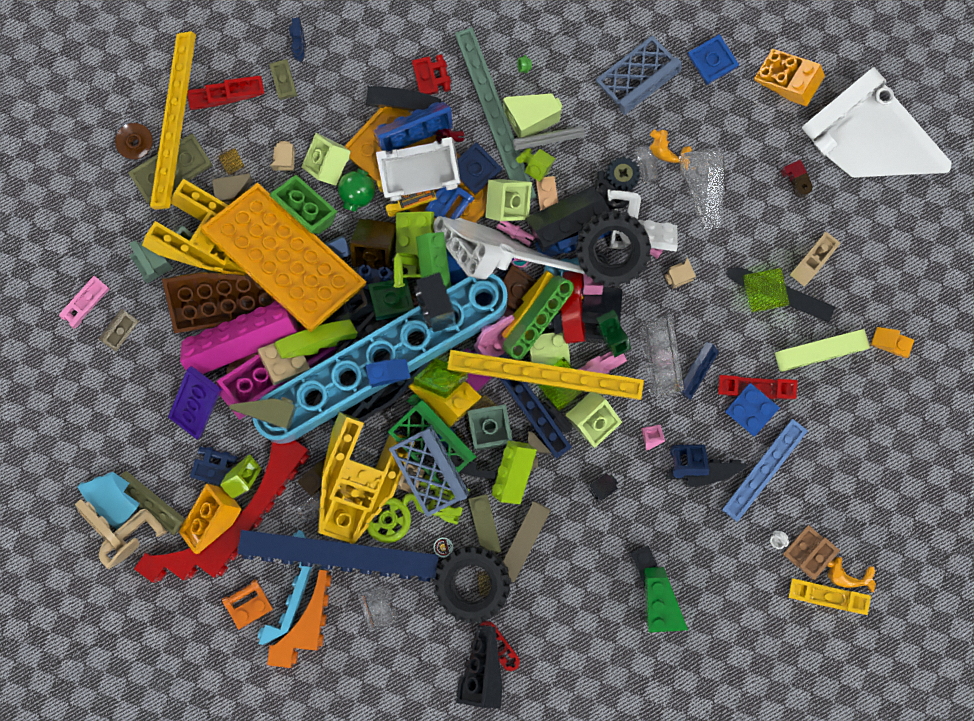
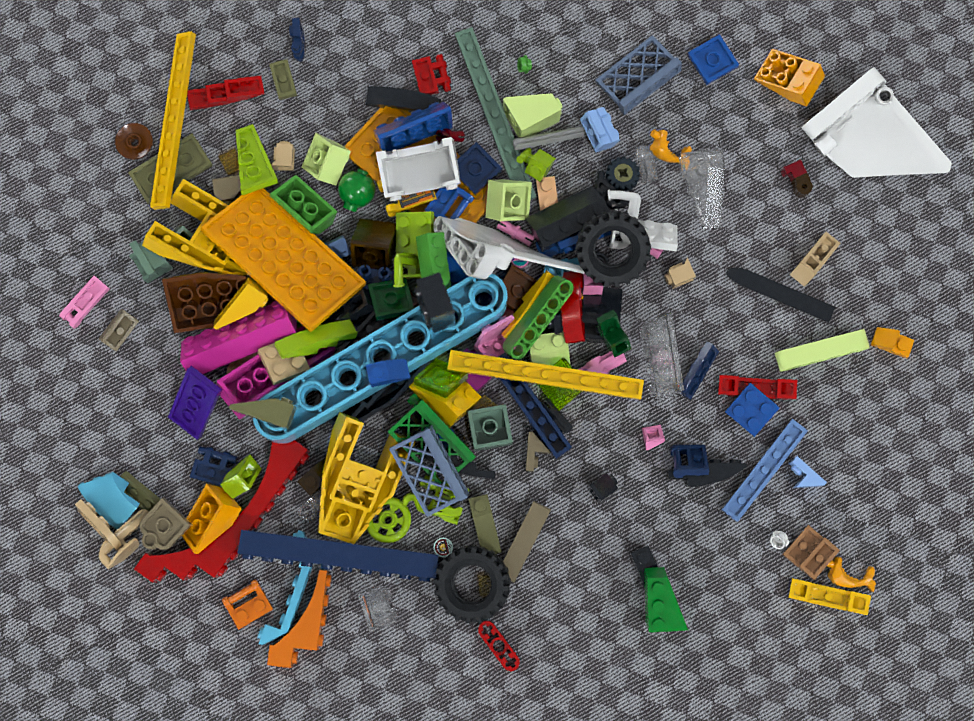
tan window [397,464,425,493] -> none
black wedge [456,625,503,709] -> none
lime brick [492,440,537,504] -> none
yellowish green slope [565,392,622,448] -> none
clear neon green plate [743,268,790,313] -> none
none -> dark tan plate [140,497,192,550]
none -> yellow slope [213,277,268,330]
none -> lime wing [235,124,278,195]
none -> light blue brick [580,107,620,152]
none -> light blue slope [788,456,827,488]

